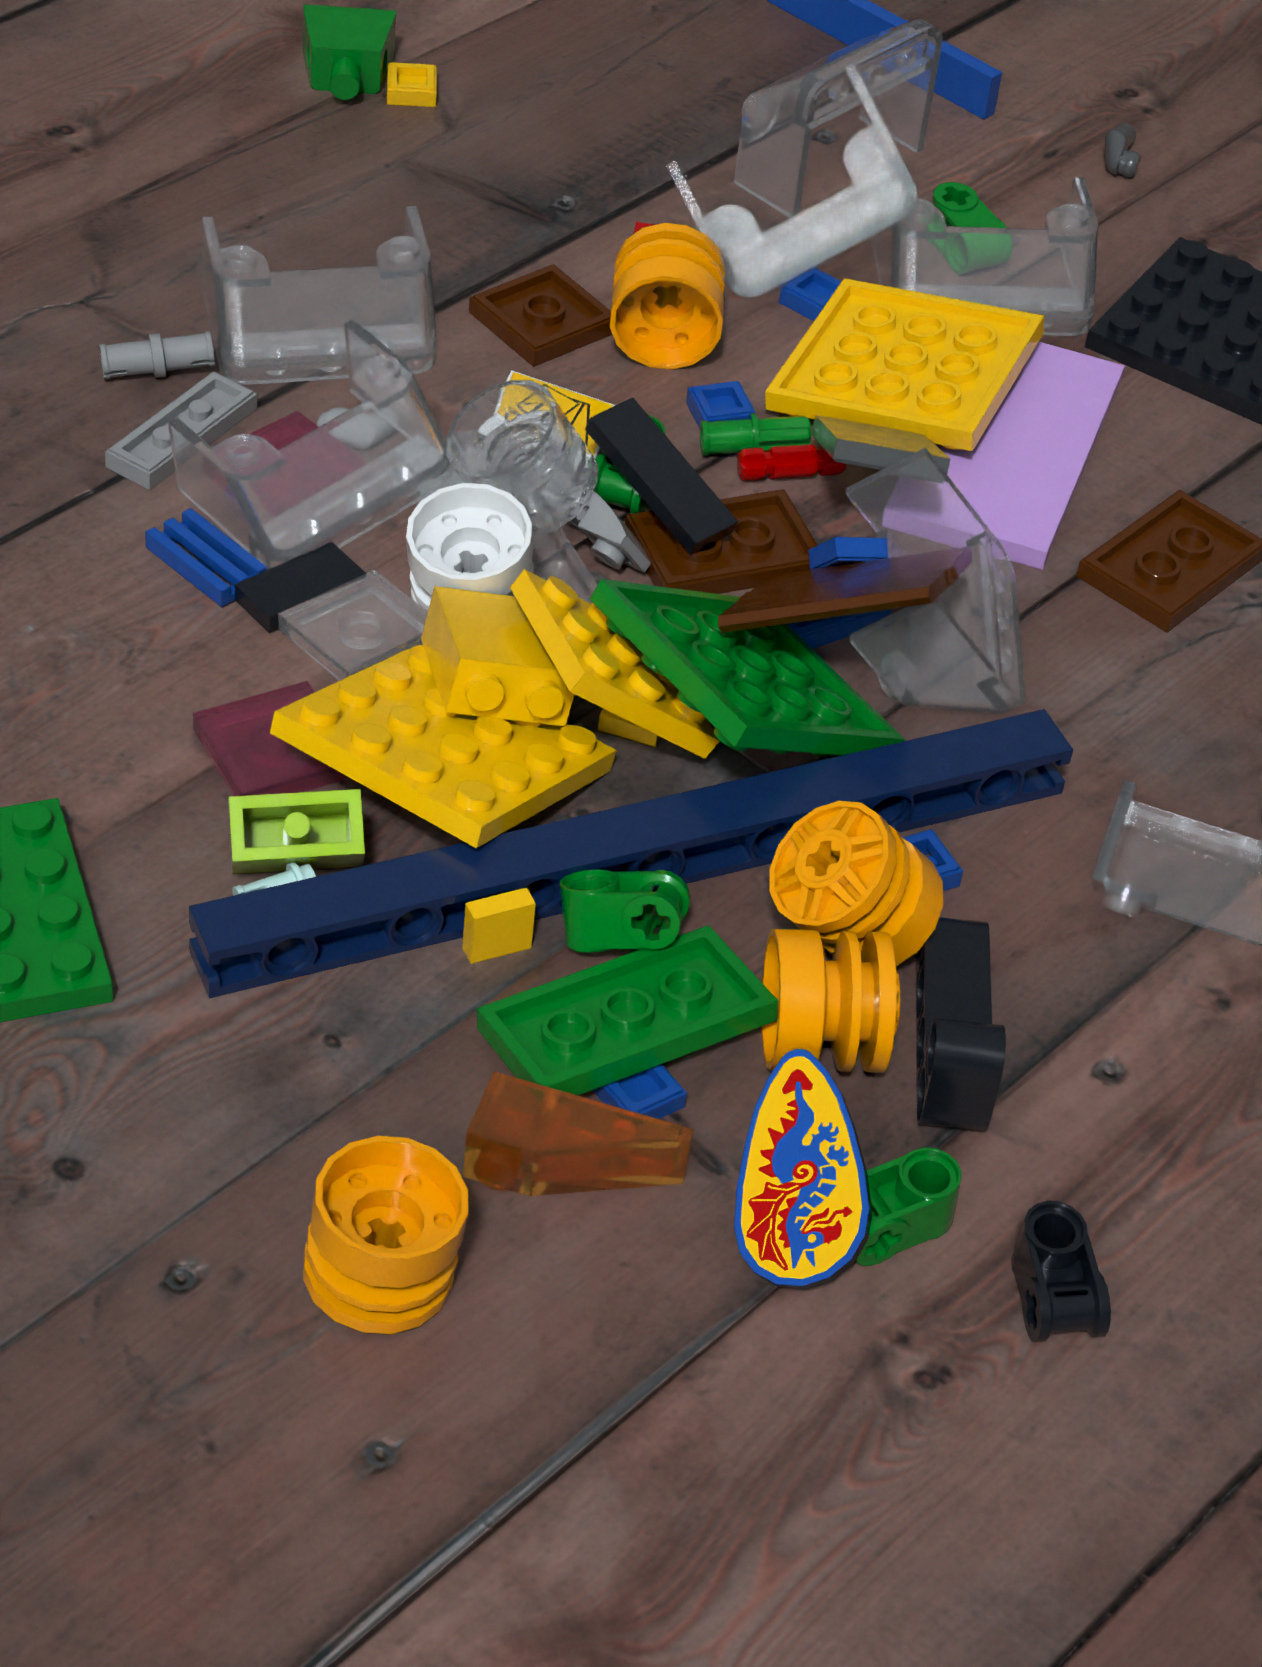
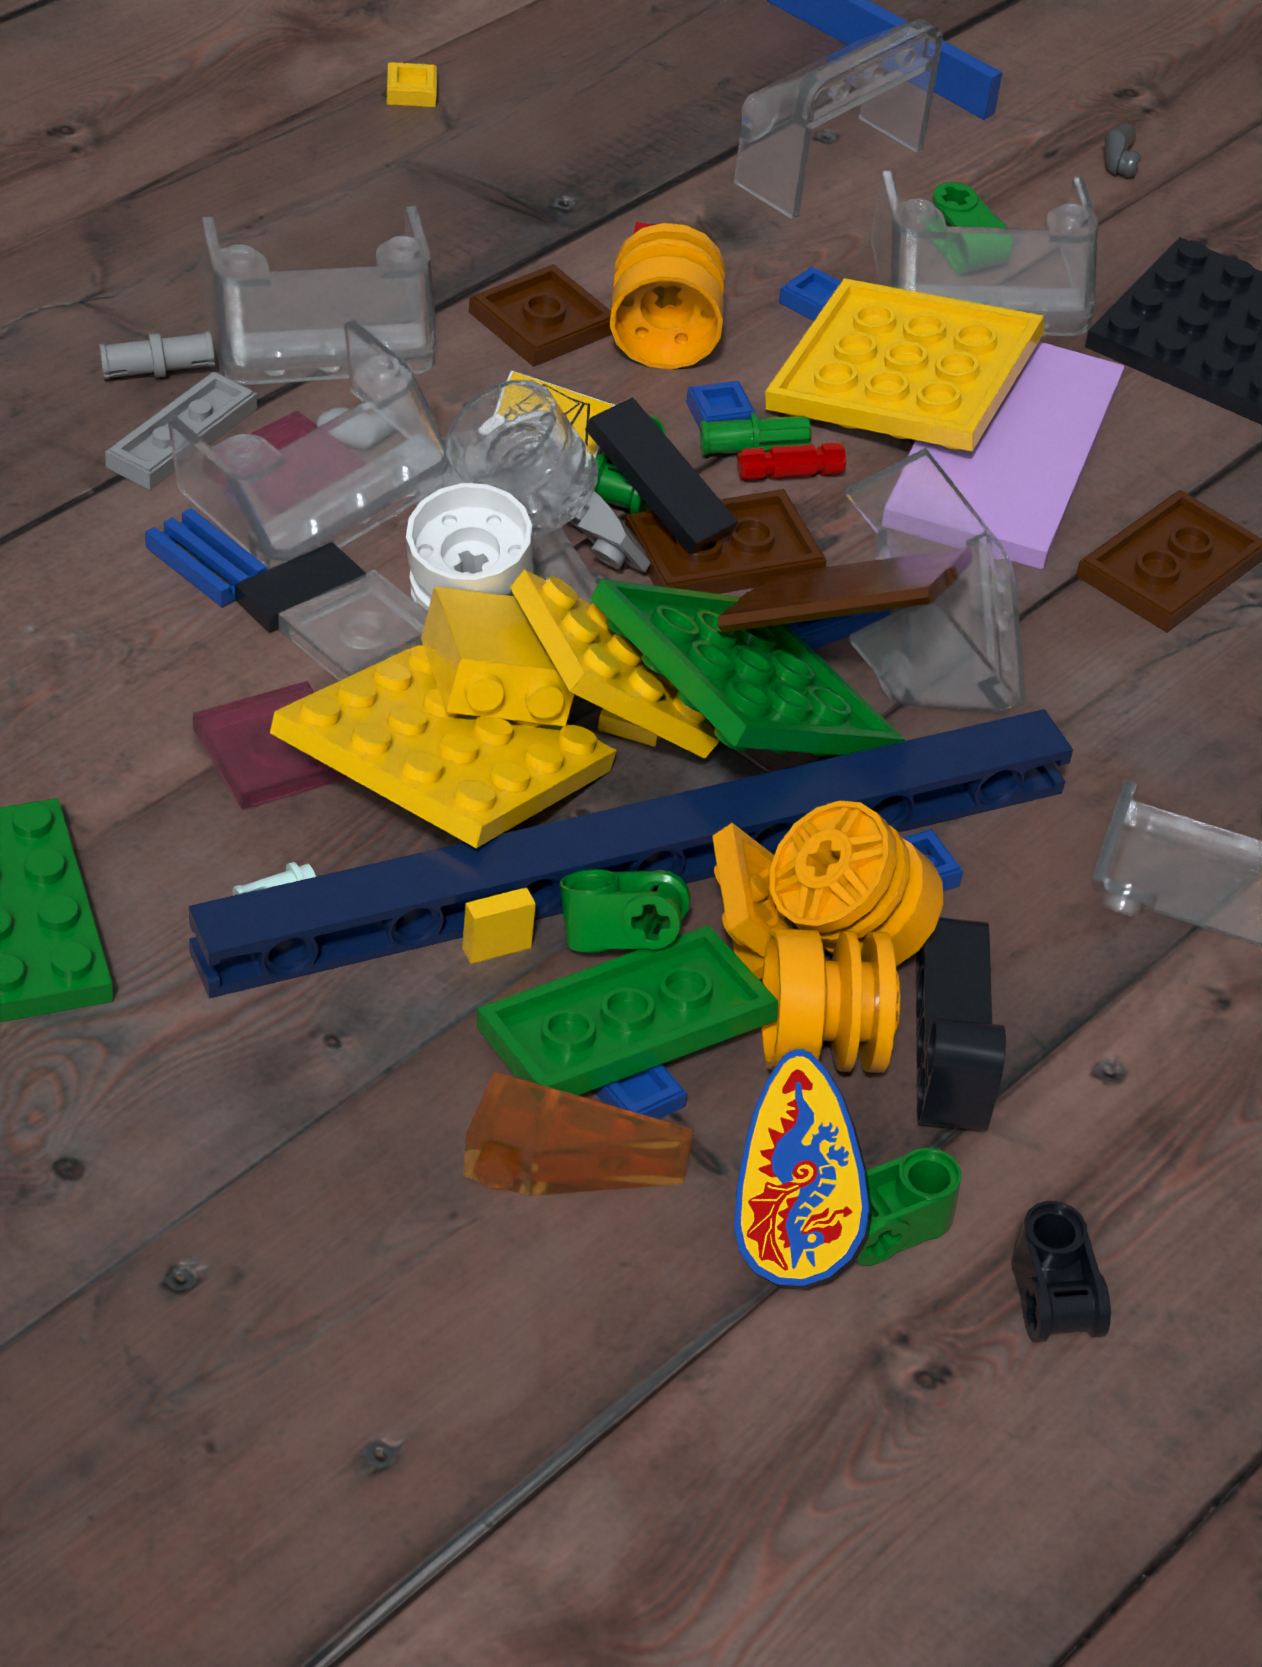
lime brick [229,789,365,874] -> none
green torso [302,4,396,100] -> none
light orange wheel [303,1136,468,1334] -> none
clear windscreen [666,63,918,299] -> none
blue tile [809,537,889,569] -> none
tile [812,415,951,481] -> none
none -> light orange bracket [712,823,793,979]

